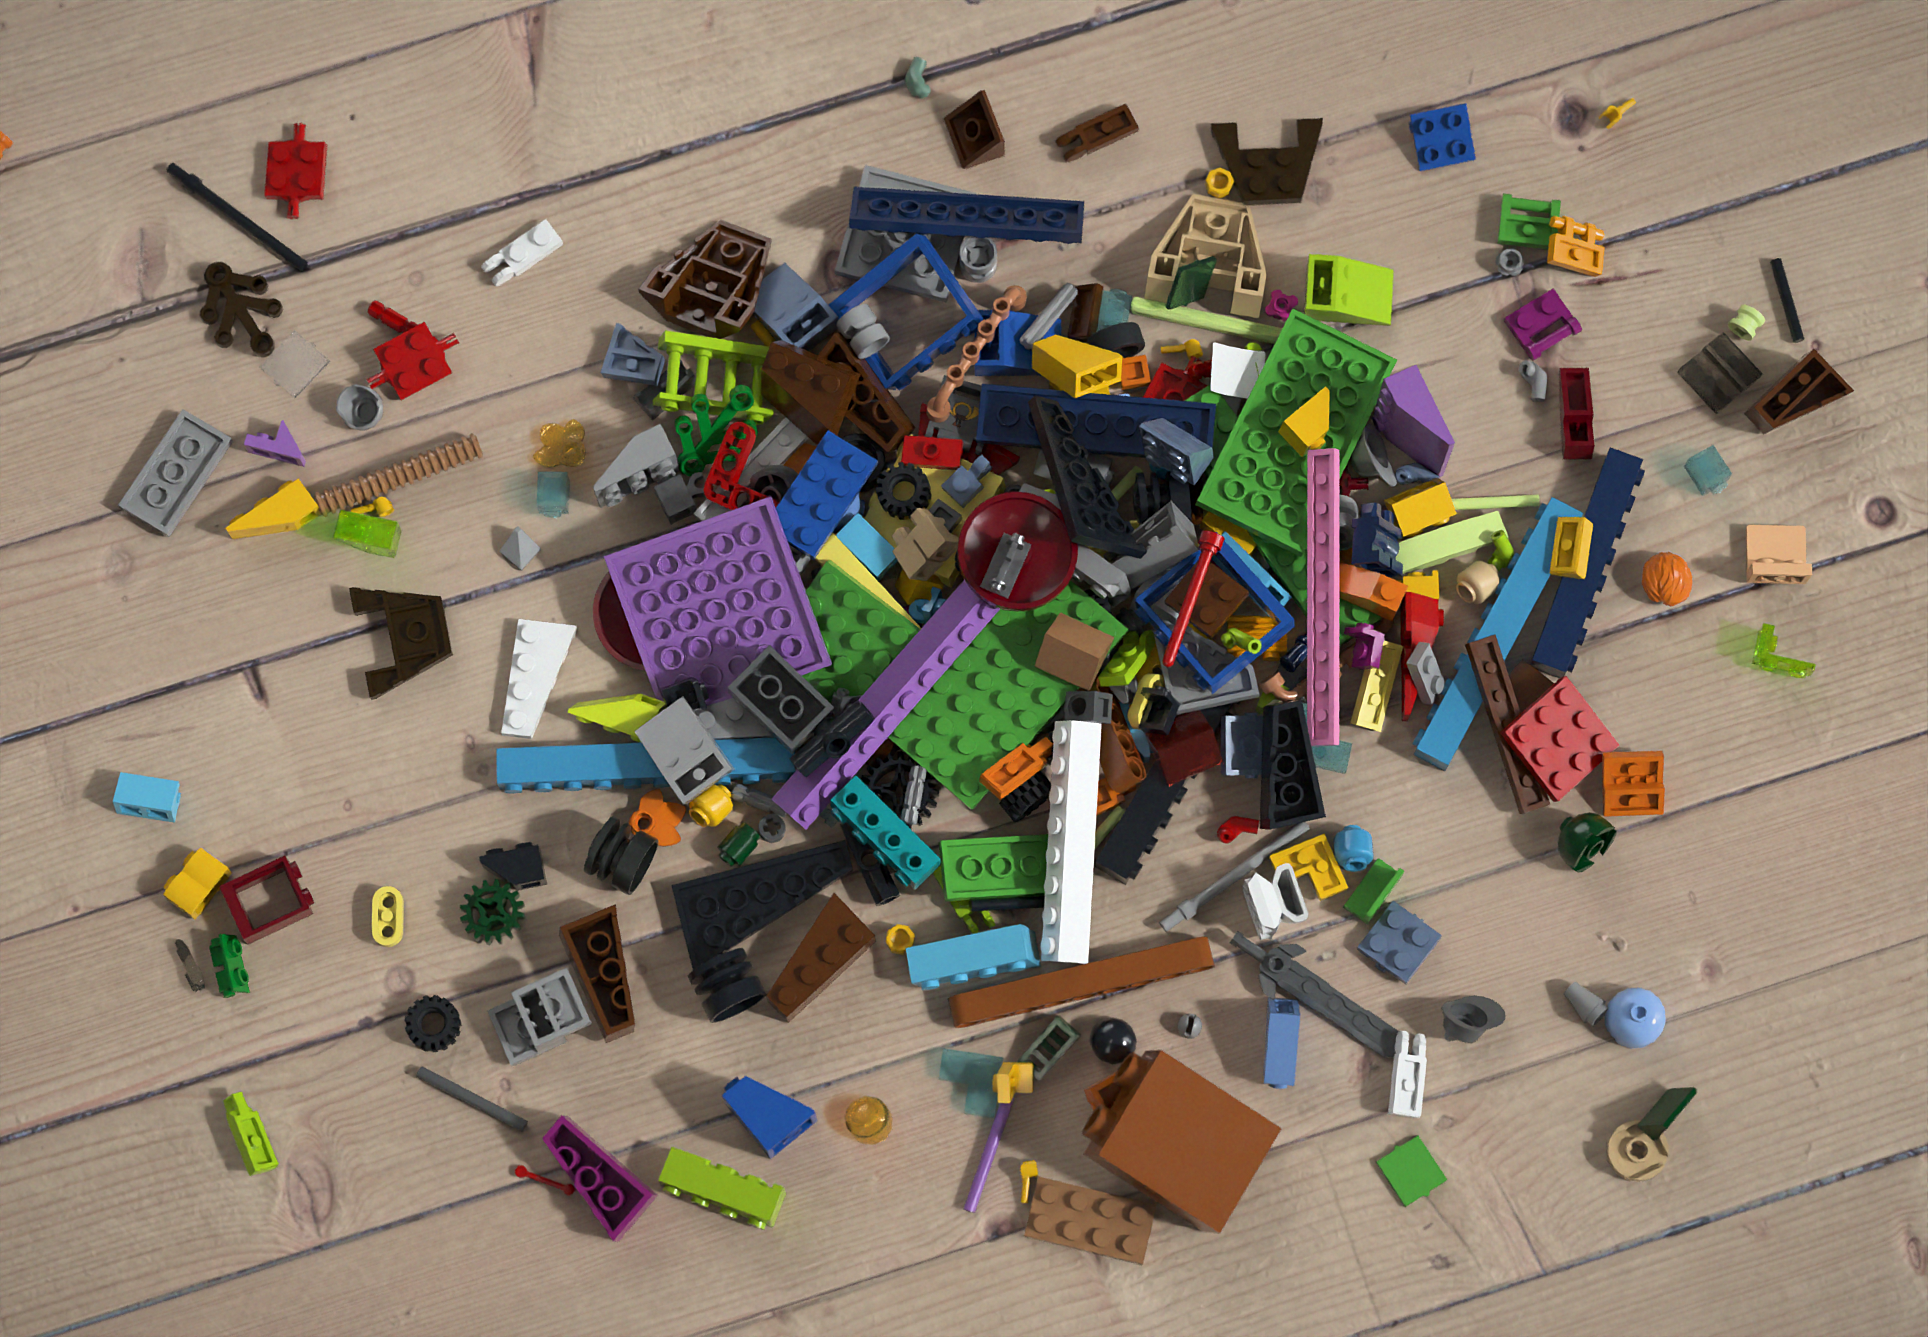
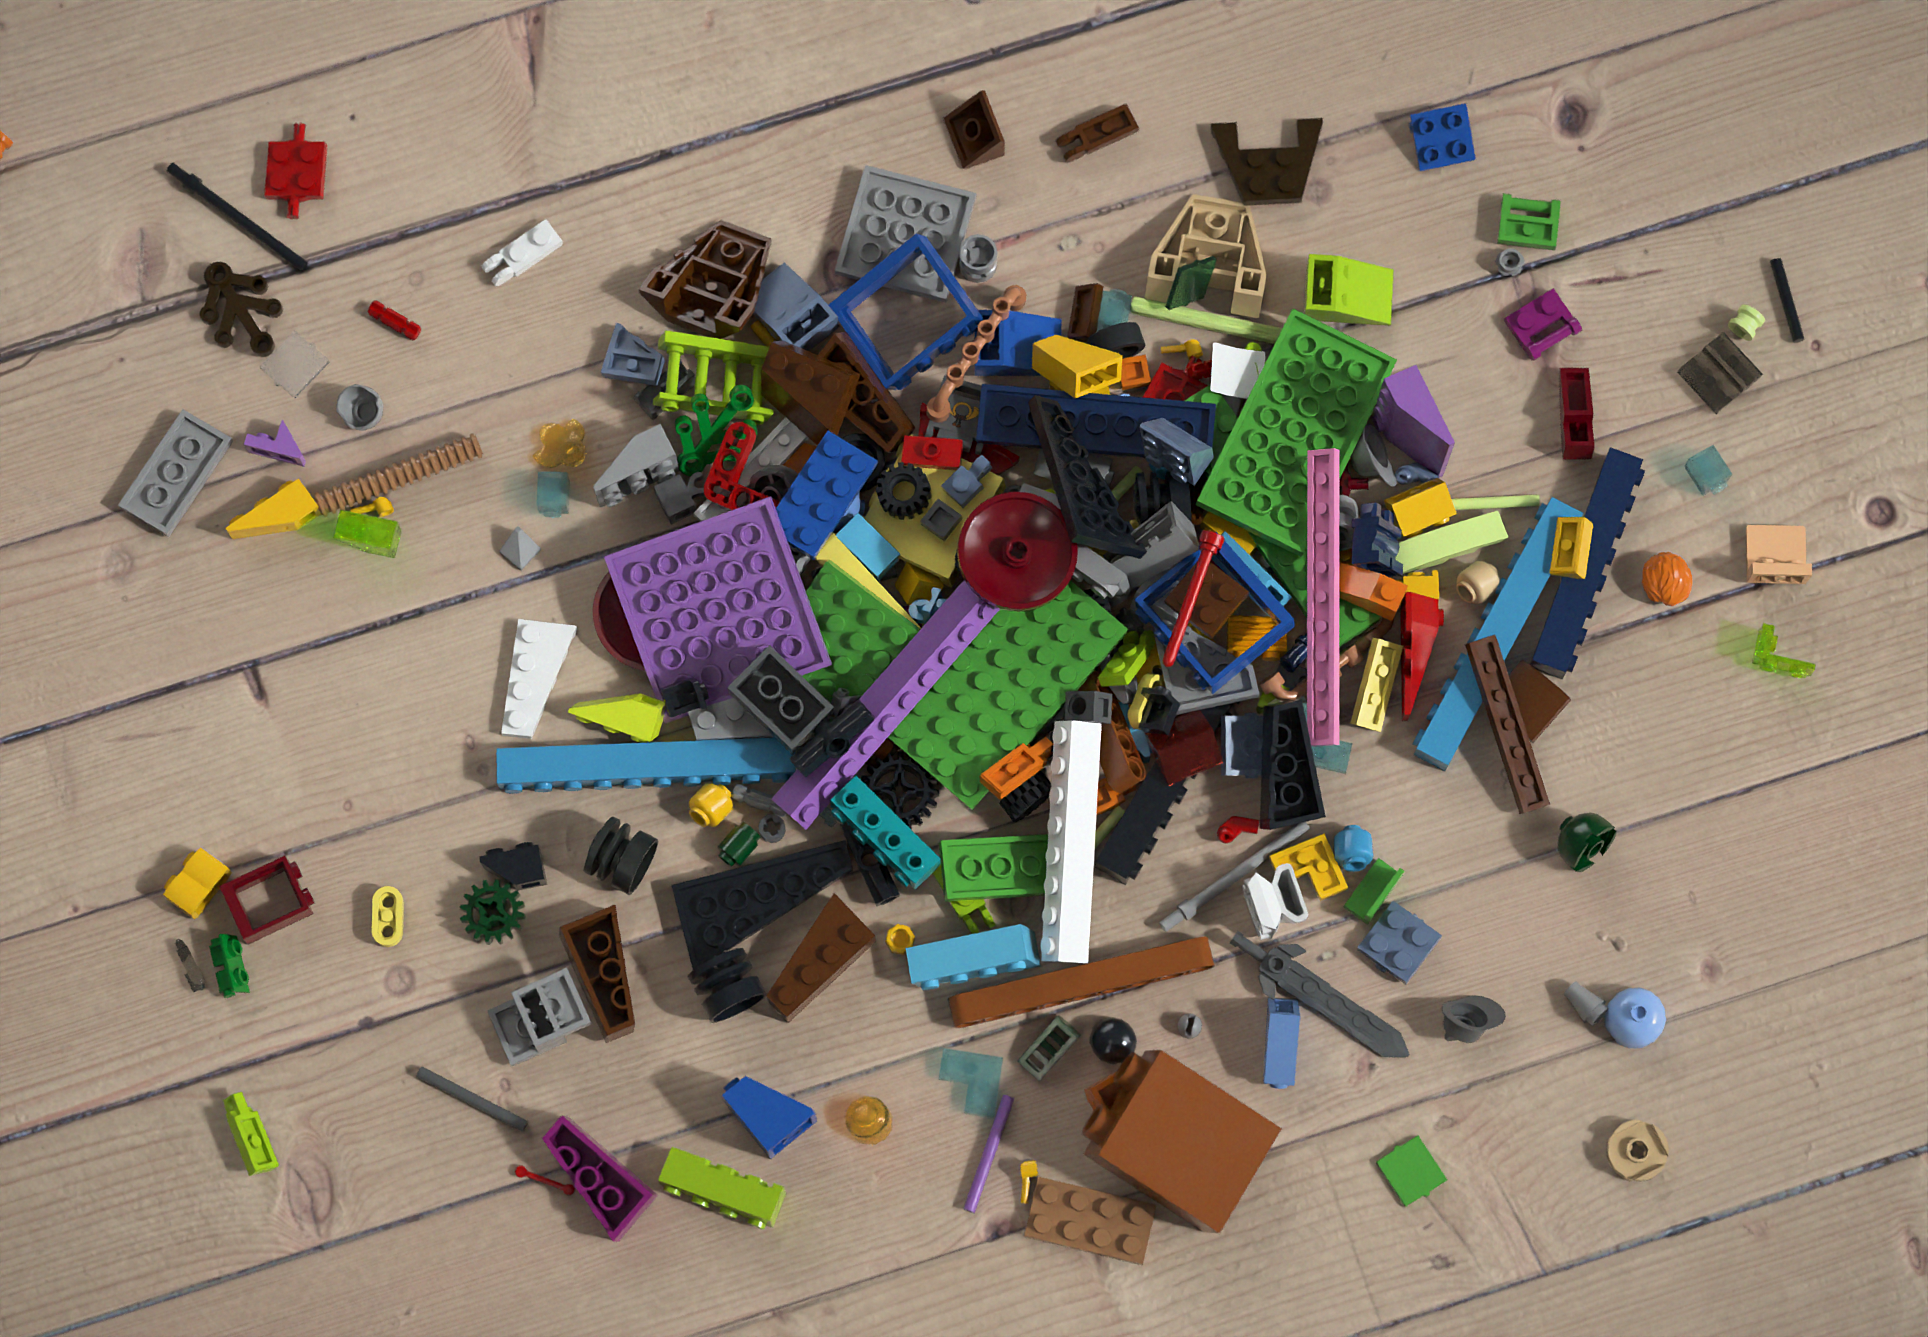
medium azure hinge [113,772,181,823] -> none
dark brown wing [349,587,453,700] -> none
red plate [366,322,459,400] -> none
black tyre [405,995,461,1052] -> none
orange plate [629,789,686,847] -> none
light grey slope [634,696,735,804] -> none
light grey wheel [836,304,890,359] -> none
dark blue plate [849,187,1084,244] -> none
tan hips [892,508,959,581] -> none
light grey axle [901,766,927,825] -> none
sand green arm [905,57,930,99] -> none
black bar [969,896,1045,912] -> none
flat silver hinge [980,533,1031,599] -> none
yellow bracket [992,1062,1034,1103] -> none
light grey axle [1020,283,1078,350] -> none
medium nougat slope [1035,613,1115,691] -> none
yellow tile [1205,168,1234,198] -> none
lime arm [1221,628,1262,654] -> none
dark pink plate [1265,289,1298,322] -> none
yellow slope [1278,386,1330,457] -> none
magenta bracket [1344,623,1385,670] -> none
white hinge [1388,1030,1427,1118] -> none
light grey plate [1406,642,1445,705] -> none
lime arm [1488,530,1514,571] -> none
plate [1500,676,1619,802] -> none
light grey arm [1519,360,1547,402] -> none
light orange plate [1547,216,1604,277] -> none
yellow hand [1599,98,1636,129] -> none
orange slope [1602,751,1665,817] -> none
dark green slope [1638,1087,1697,1141] -> none
reddish brown wedge [1744,349,1854,434] -> none

